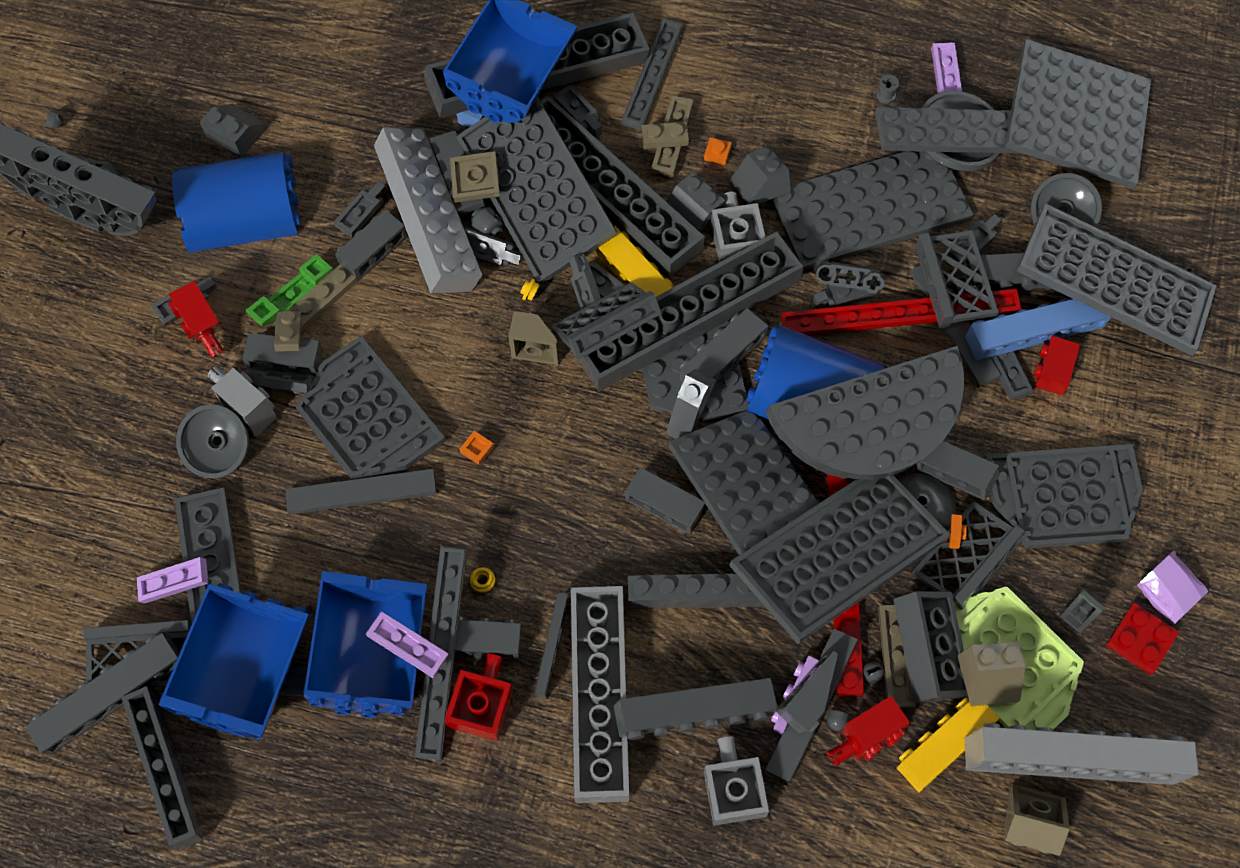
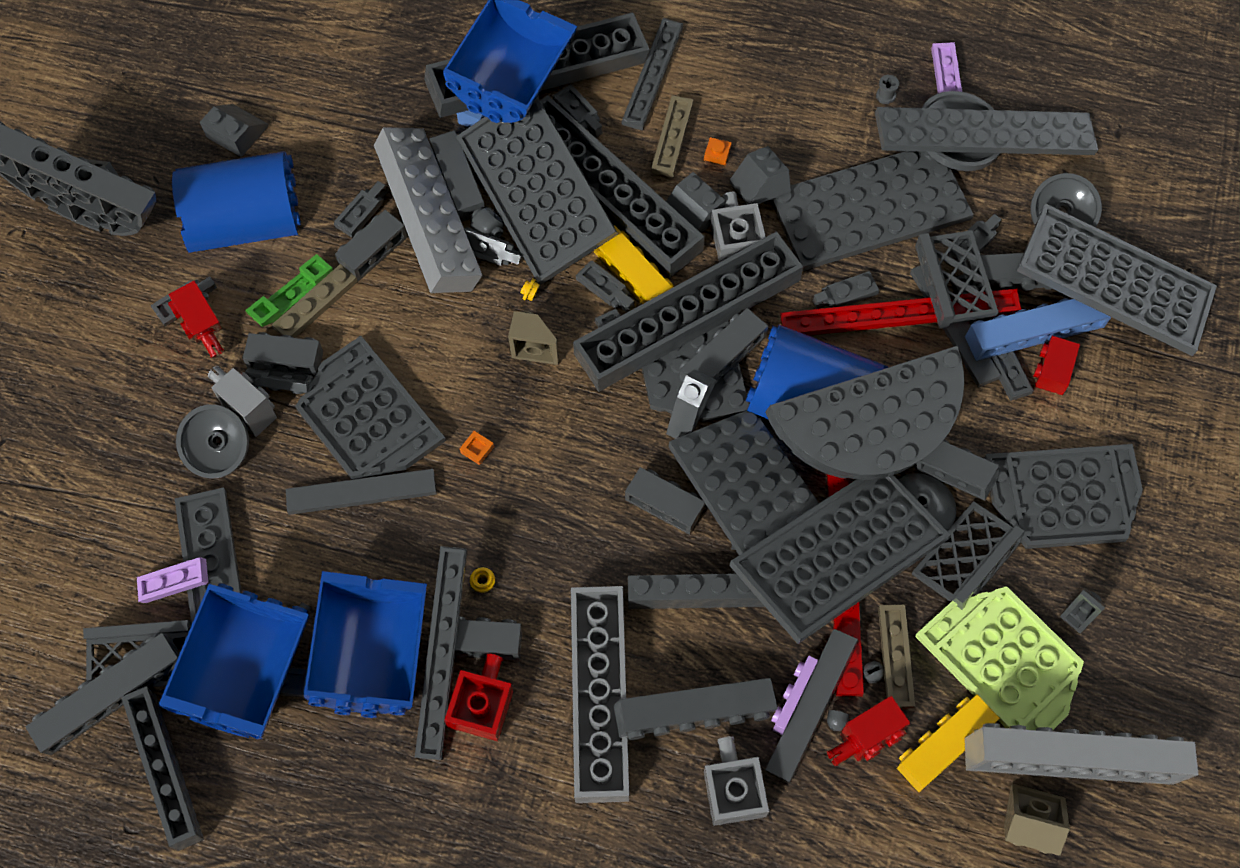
dark grey hinge [45,109,64,129] -> none
dark tan plate [274,311,302,352] -> none
lavender plate [366,611,448,678] -> none
dark tan plate [450,151,500,203] -> none
dark grey tile [535,592,569,700] -> none
dark grey fence [550,282,662,360] -> none
dark grey hinge [568,254,604,318] -> none
dark tan plate [642,122,689,149] -> none
dark grey slope [776,651,838,733] -> none
dark grey beam [816,260,884,294] -> none
dark grey slope [894,591,968,703] -> none
orange plate [949,514,967,549] -> none
dark tan slope [957,641,1026,707] -> none
dark grey plate [1005,39,1151,189] -> none
red plate [1106,603,1179,675] -> none
lavender slope [1137,551,1209,625] -> none

